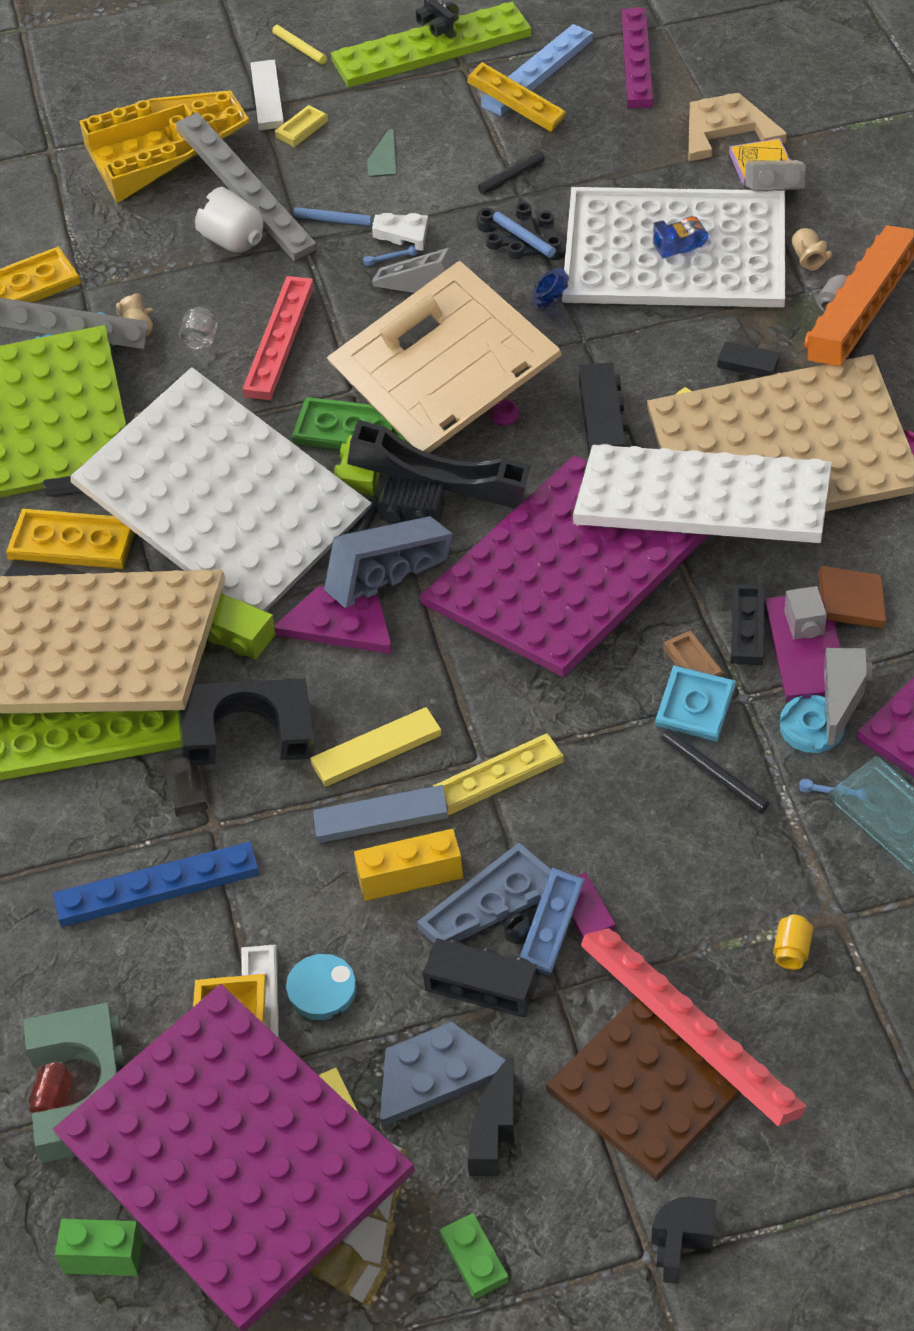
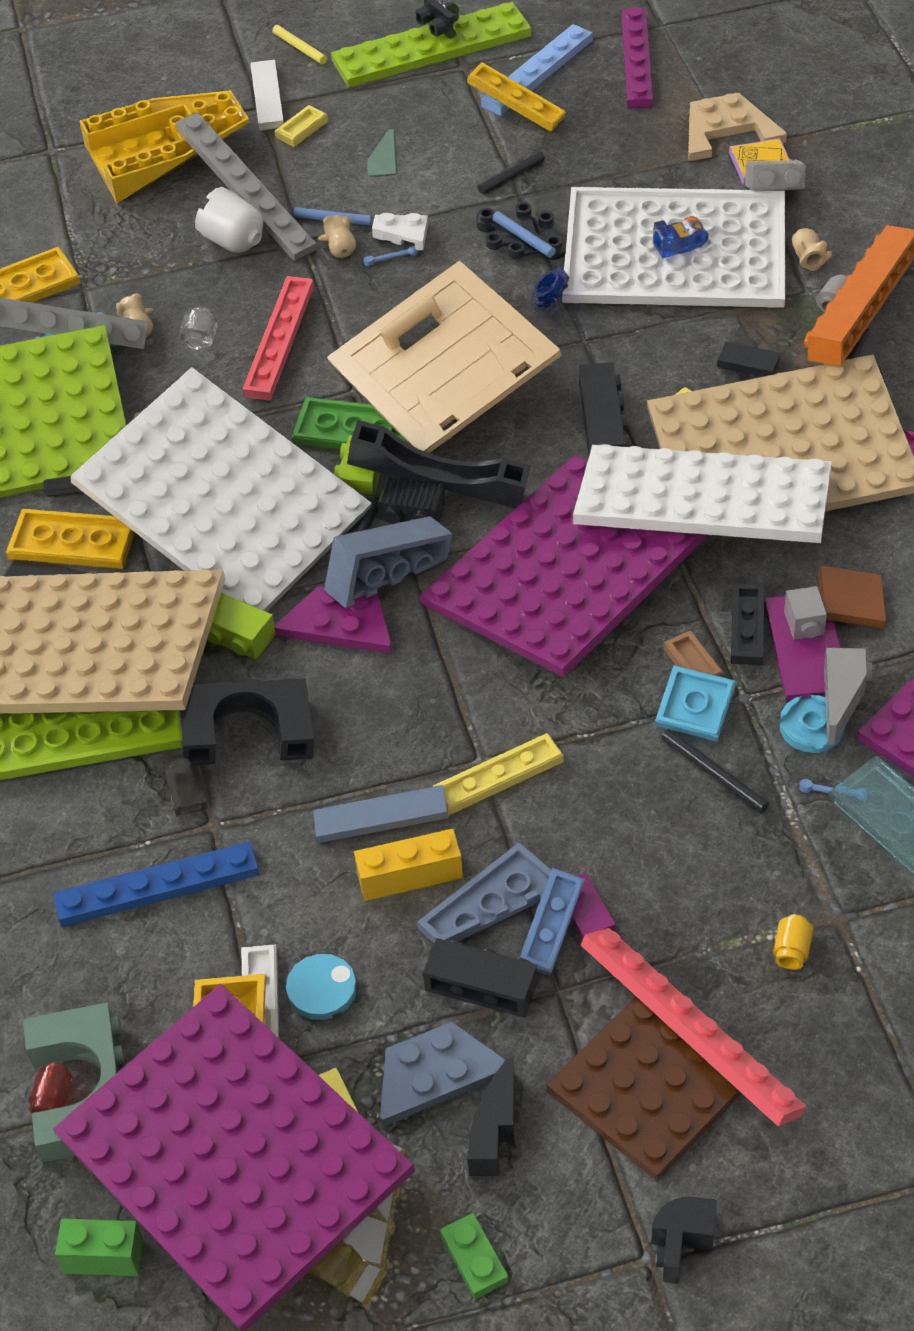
light yellow tile [310,707,441,787] -> none
light grey slope [372,248,456,293] -> none
magenta plate [490,399,519,426] -> none
black hinge [504,913,531,944] -> none
none -> tan animal [318,215,356,258]

